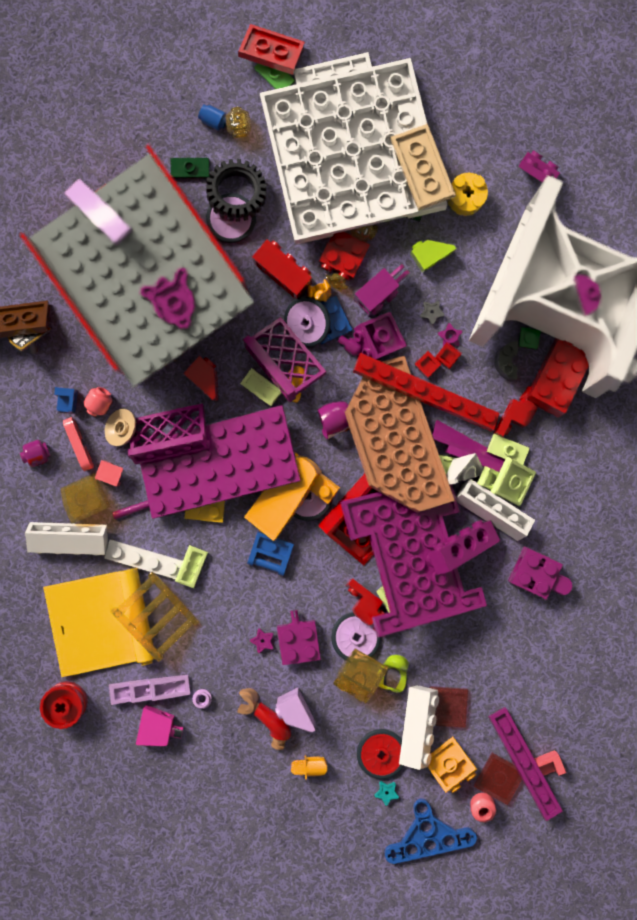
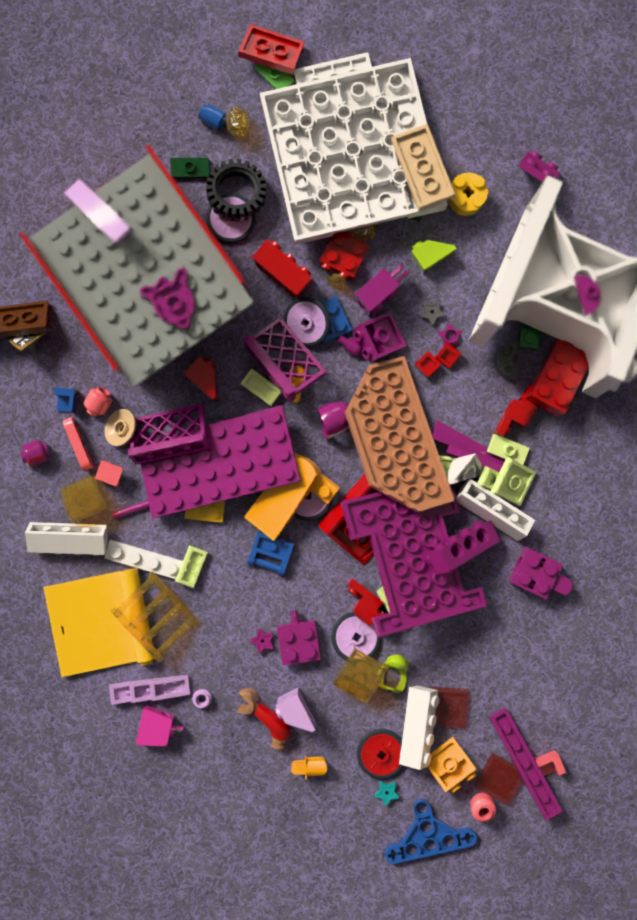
red wheel [40,681,88,729] -> none
light orange piece [308,279,331,302] -> none
red plate [353,353,500,432] -> none

